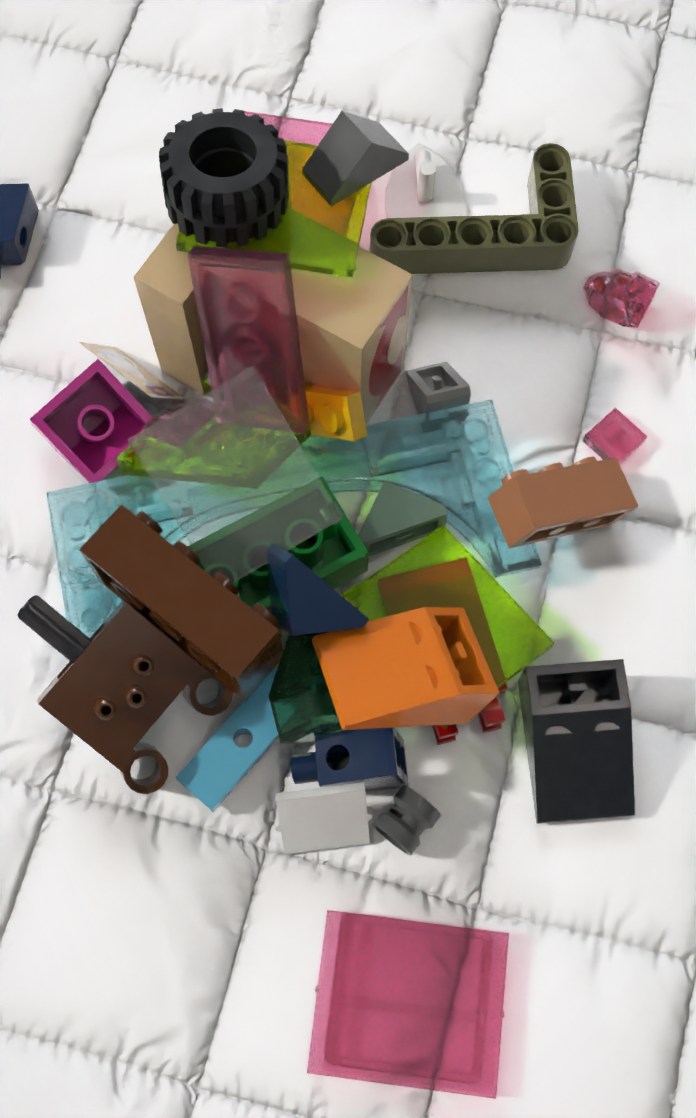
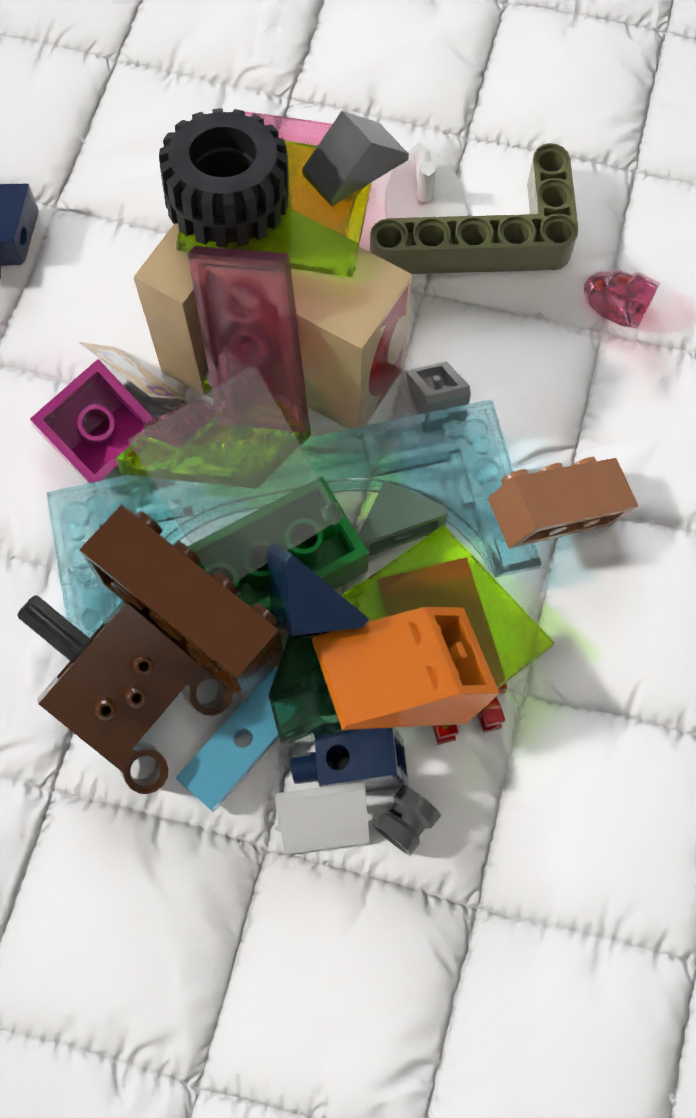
yellow plate [271,383,367,442] -> none
clear pink piece [307,910,509,1099] -> none
black slope [518,659,635,824] -> none
clear pink tile [582,407,648,465] -> none

